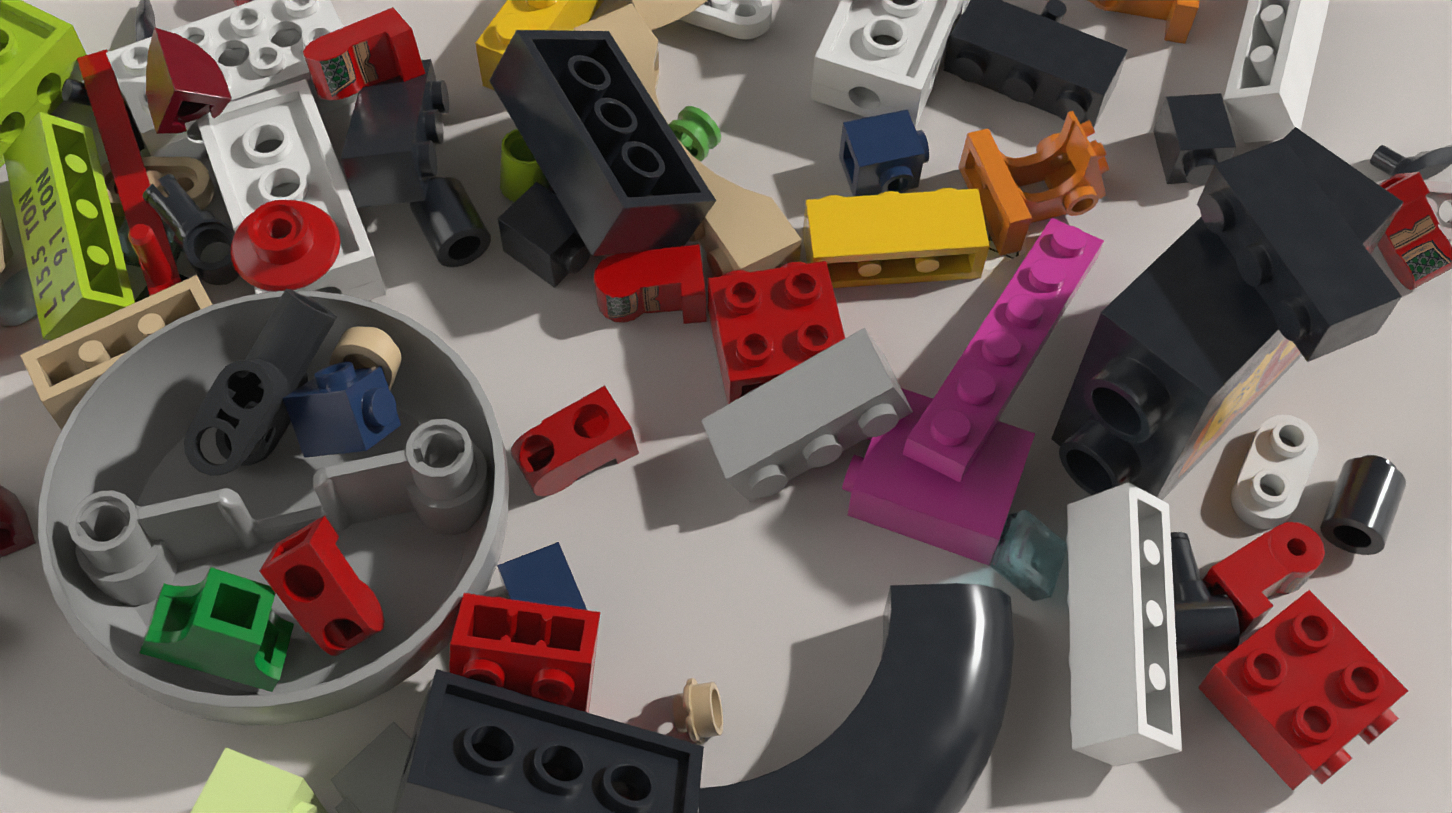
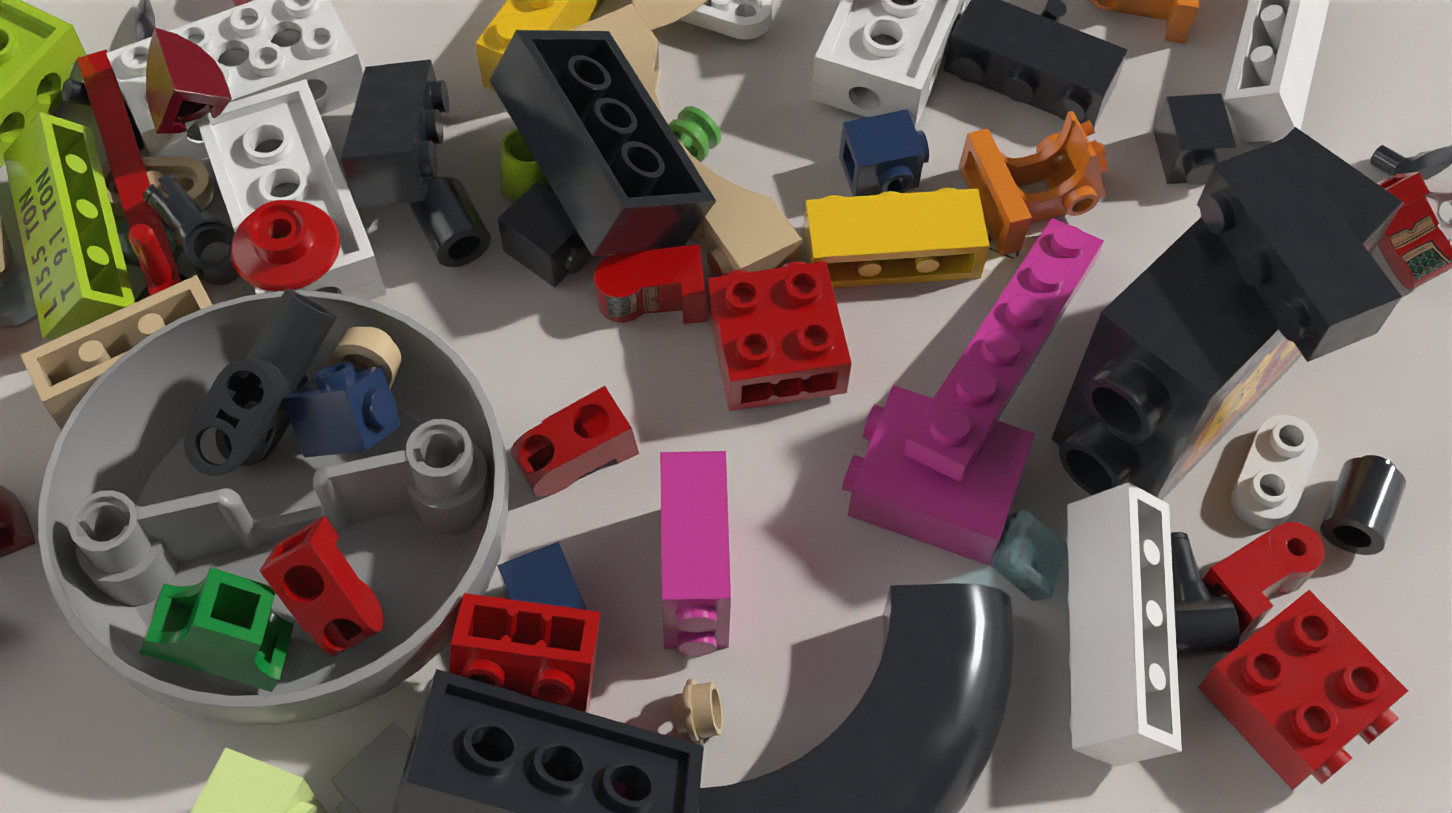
red leg [303,7,425,100] -> none
light grey brick [701,328,913,502] -> none
none -> dark pink brick [660,451,731,656]

